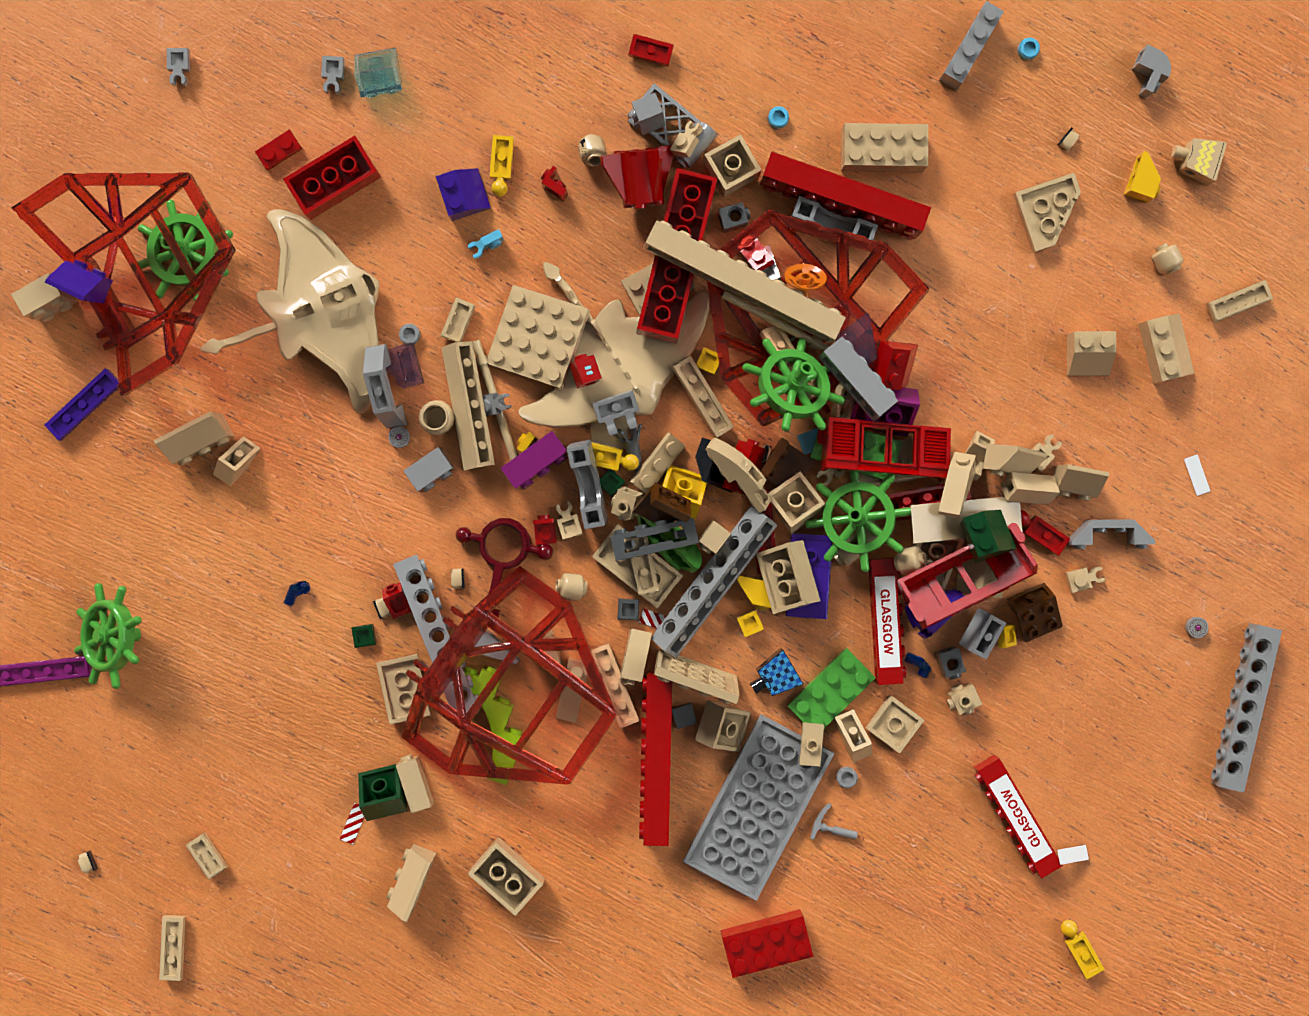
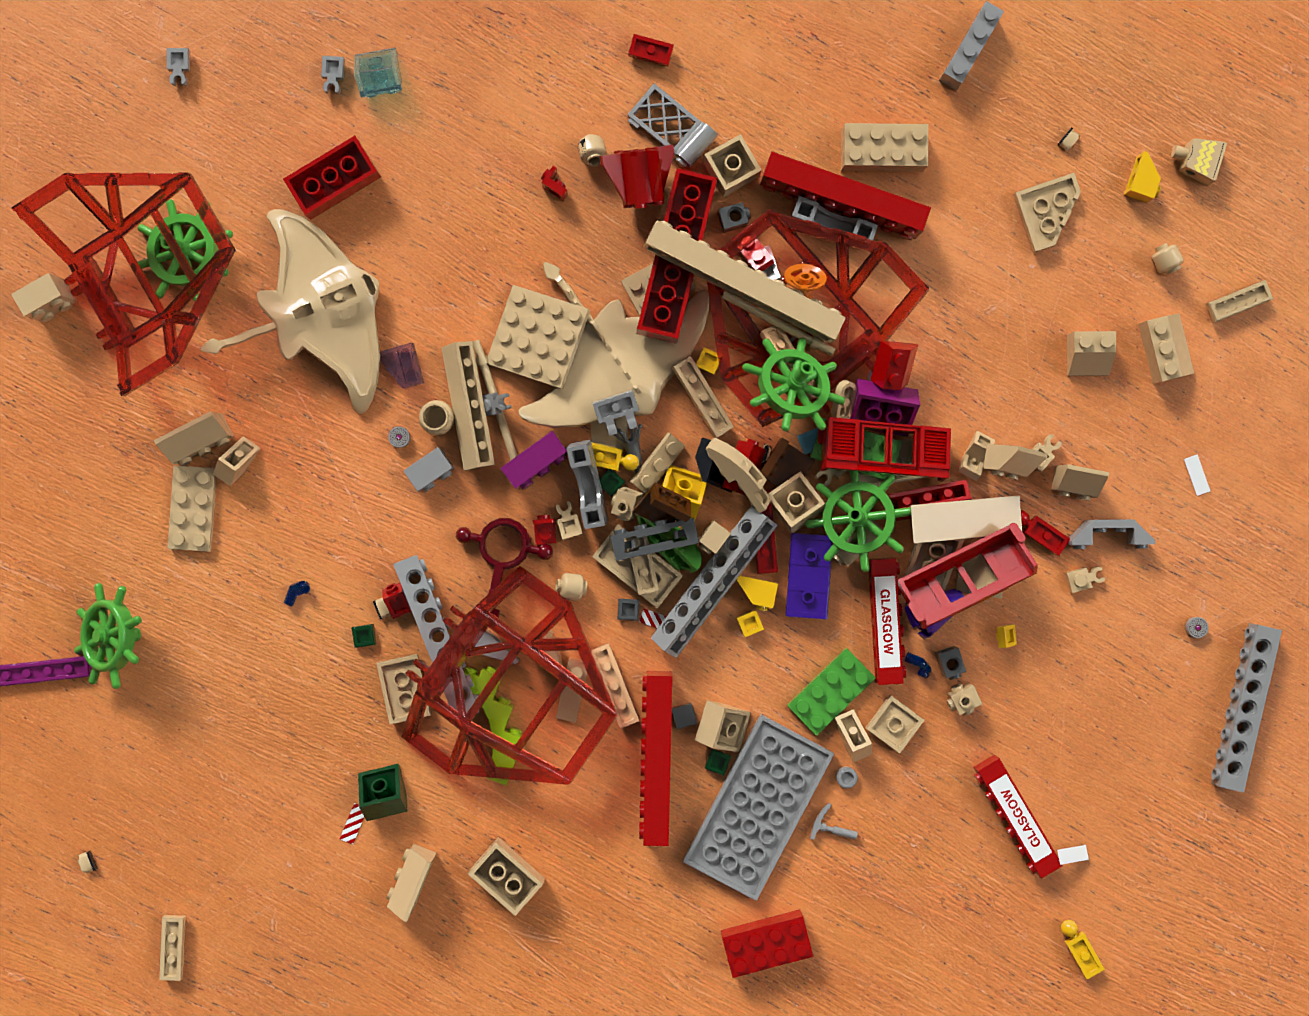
dark purple plate [44,368,122,441] -> none
dark purple slope [45,259,113,303] -> none
tan plate [186,832,228,880] -> none
red plate [255,129,303,171] -> none
light grey slope [363,344,407,428] -> none
tan brick [396,754,434,813] -> none
light grey tile [399,324,421,345] -> none
dark purple slope [436,168,491,221] -> none
tan plate [440,297,476,342] -> none
tan piece [451,568,465,589] -> none
medium azure plate [468,229,504,259] -> none
yellow plate [490,135,514,197] -> none
yellow plate [517,432,537,452] -> none
red brick [570,354,602,389] -> none
tan brick [619,629,652,687] -> none
light grey brick [630,93,665,135] -> none
tan plate [654,648,739,704] -> none
tan plate [670,121,703,158] -> none
torso [750,648,803,696] -> none
tan slope [756,540,820,614] -> none
medium azure tile [768,106,789,129] -> none
tan plate [799,722,824,767] -> none
light grey brick [819,337,898,422] -> none
wing [836,313,877,364] -> none
tan head [894,546,927,575] -> none
tan slope [938,452,976,518] -> none
light grey brick [959,608,1006,660] -> none
dark green slope [960,509,1016,563] -> none
tan brick [1001,472,1060,505] -> none
reddish brown bracket [1007,583,1063,642] -> none
medium azure tile [1017,38,1040,60] -> none
light grey brick [1132,44,1171,99] -> none
none -> tan plate [168,465,217,552]
none -> dark green tile [704,748,731,776]

